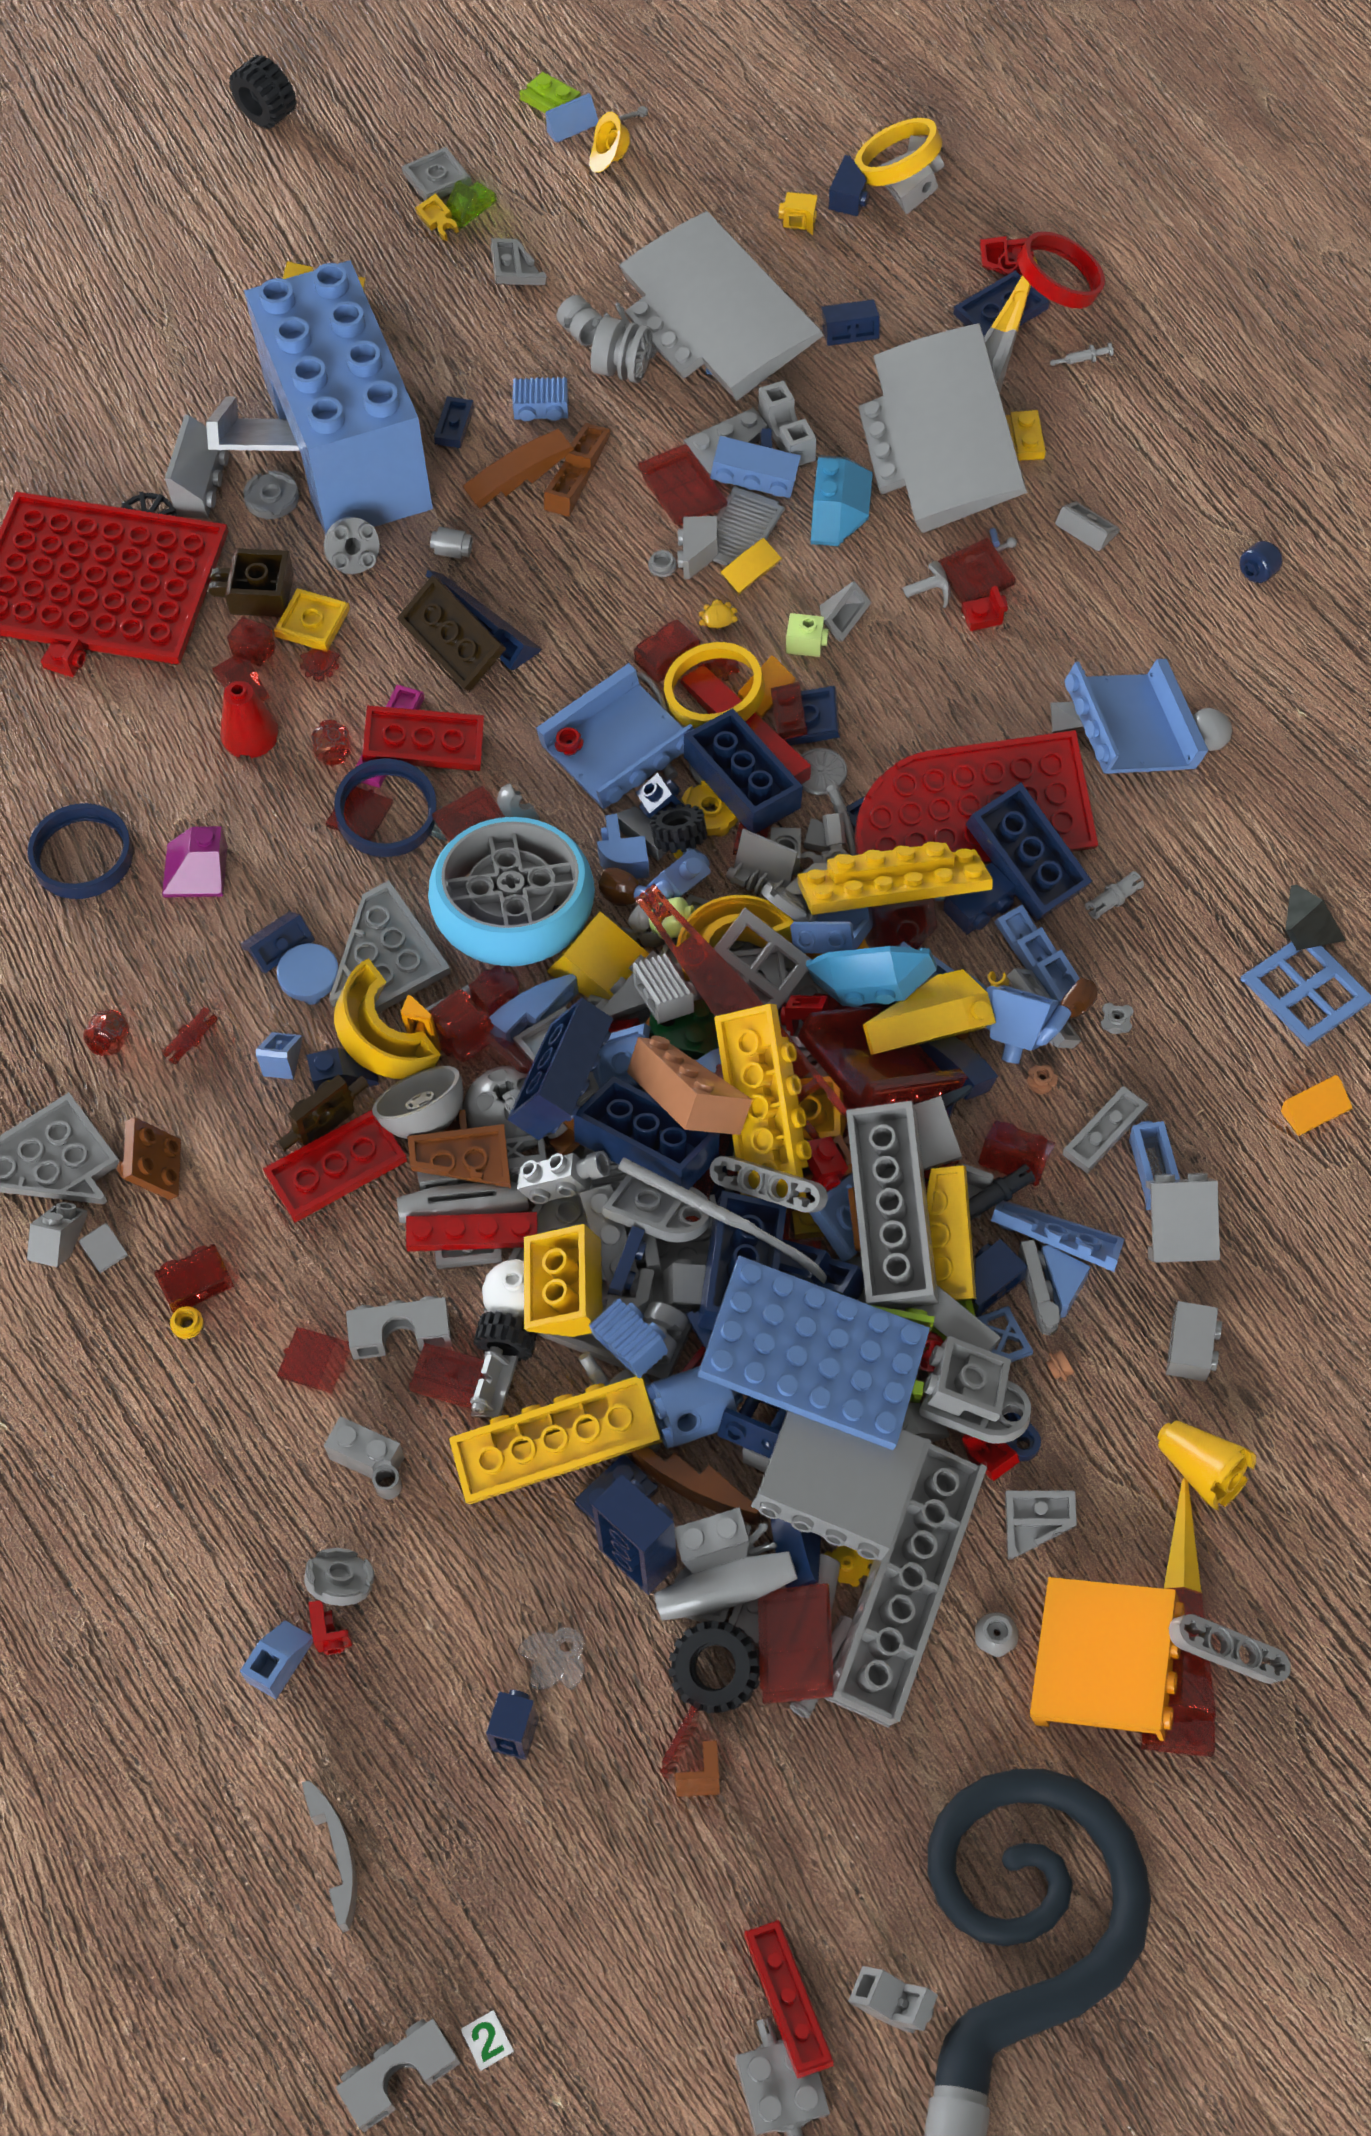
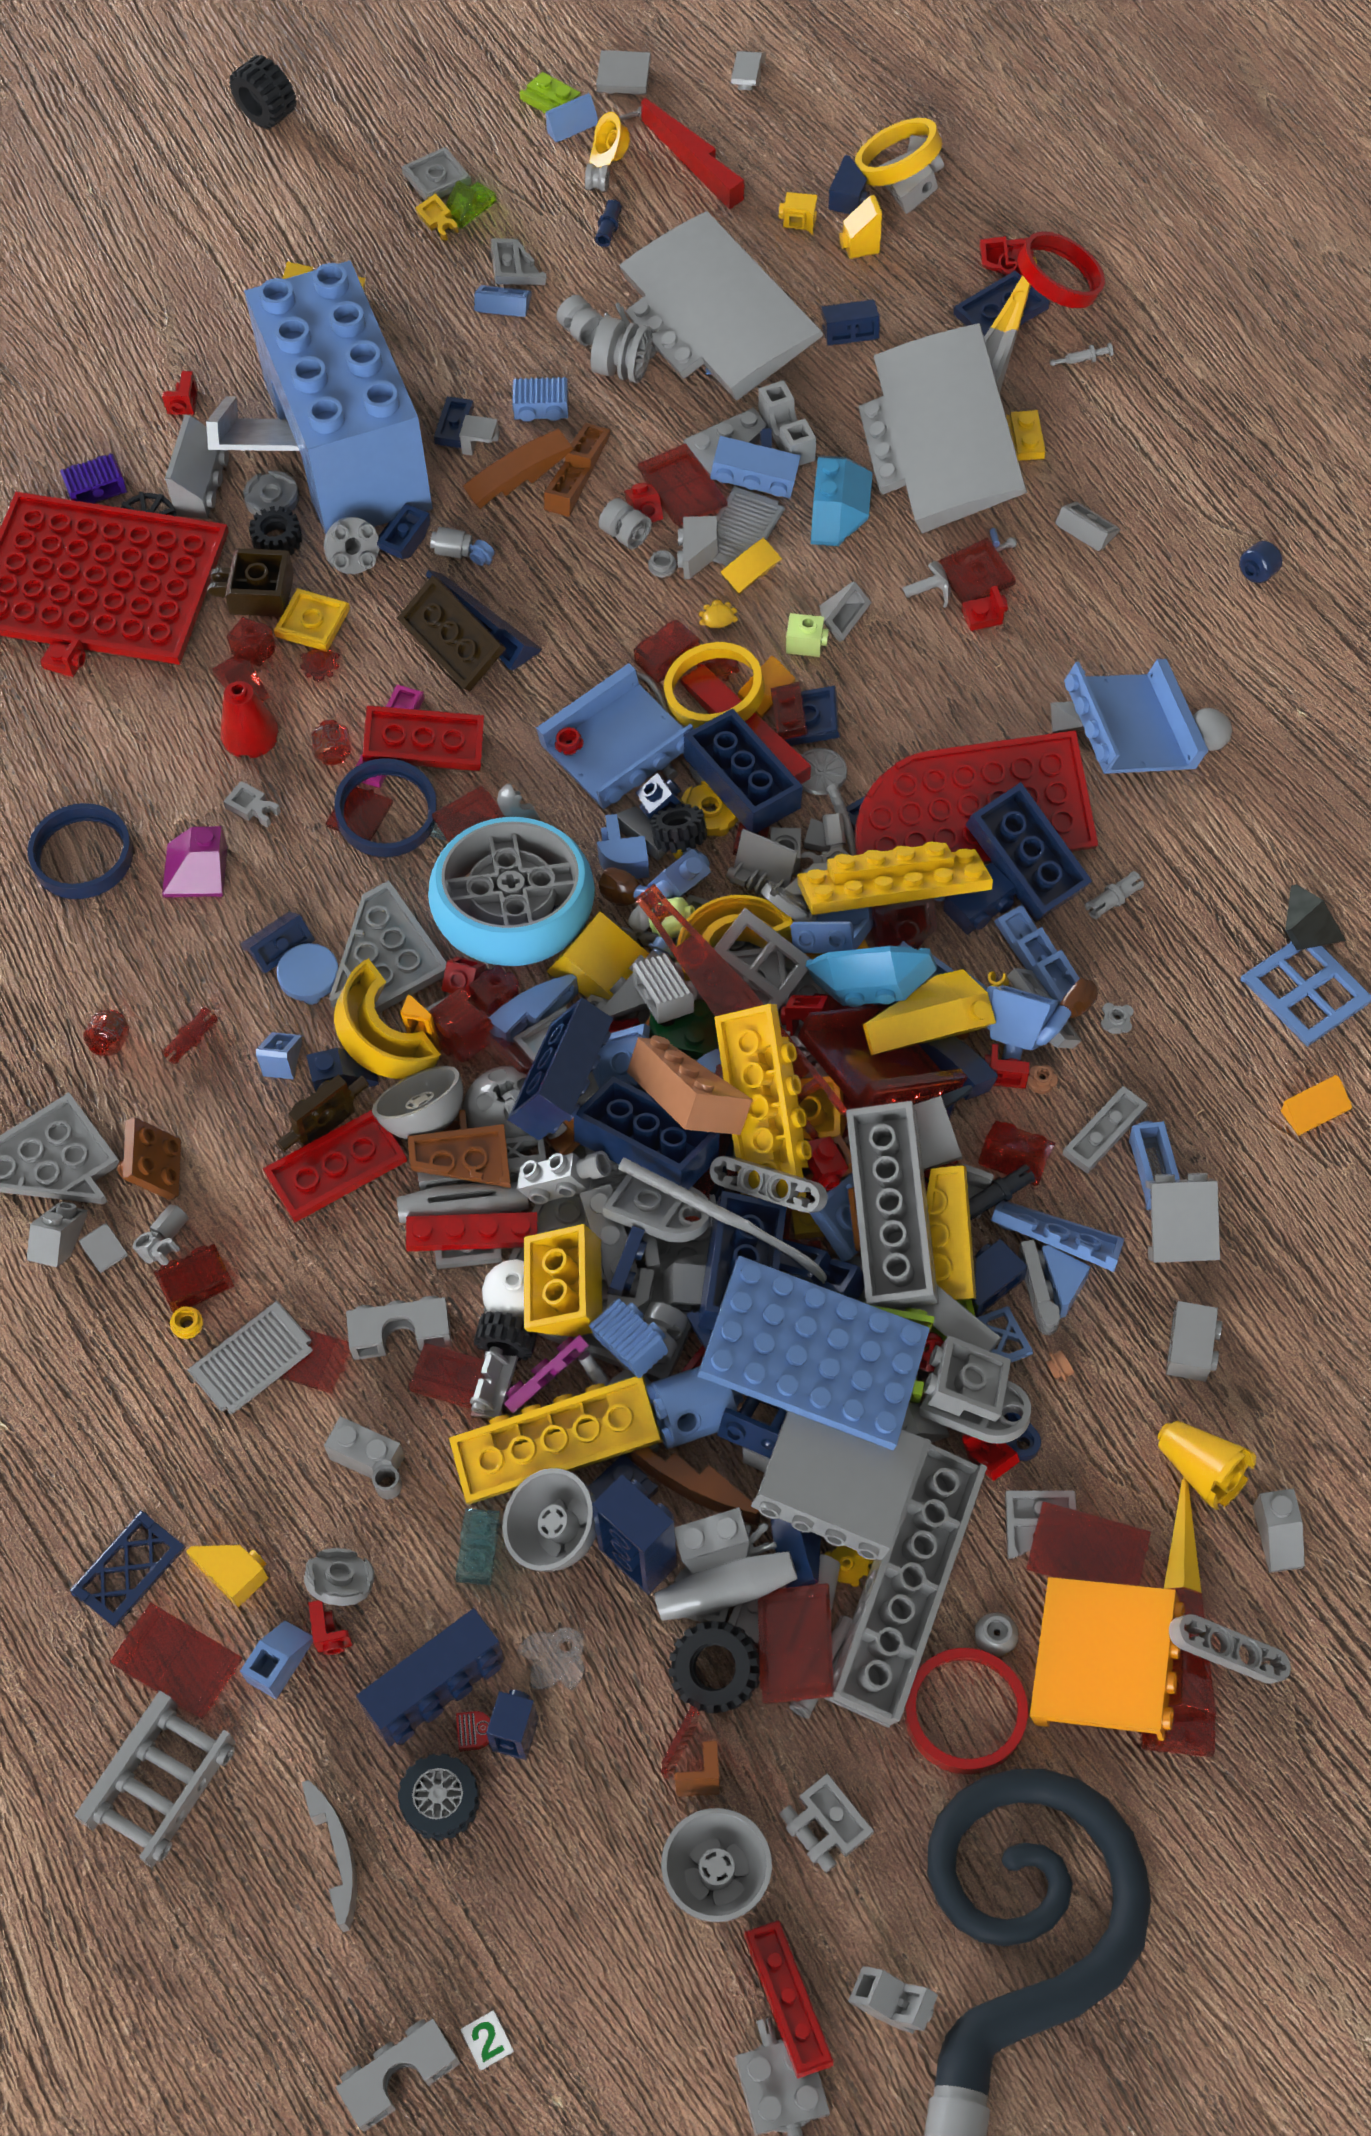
none -> dark purple brick [60,453,127,503]
none -> dark blue window [69,1510,186,1628]
none -> light grey fence [74,1690,236,1868]
none -> clear red piece [109,1602,243,1720]
none -> light grey bar [132,1204,189,1265]
none -> red bracket [162,371,198,415]
none -> yellow slope [186,1545,269,1608]
none -> light grey window [187,1301,313,1415]
none -> light grey plate [223,781,281,828]
none -> black tyre [249,506,302,555]
none -> dark blue brick [356,1608,505,1747]
none -> dark blue slope [377,504,431,560]
none -> black wheel [398,1754,480,1841]
none -> red bracket [441,956,486,998]
none -> clear light blue slope [455,1508,500,1585]
none -> red tile [456,1711,490,1752]
none -> light grey panel [459,415,500,456]
none -> medium blue plate [469,540,495,566]
none -> medium blue slope [474,285,532,317]
none -> light grey piece [502,1468,597,1572]
none -> magenta wing [504,1335,590,1413]
none -> light grey wheel [585,163,610,192]
none -> dark blue pin [595,199,622,247]
none -> light grey tile [596,50,651,95]
none -> light grey wheel [599,498,652,549]
none -> red bracket [624,483,663,522]
none -> red slope [641,98,744,210]
none -> medium blue plate [648,936,677,961]
none -> light grey piece [661,1808,772,1922]
none -> light grey slope [731,51,766,90]
none -> light grey plate [779,1773,874,1873]
none -> yellow slope [839,195,882,259]
none -> red piece [905,1648,1028,1775]
none -> red bracket [984,1044,1030,1089]
none -> clear red piece [1026,1501,1151,1586]
none -> light grey slope [1253,1489,1305,1573]

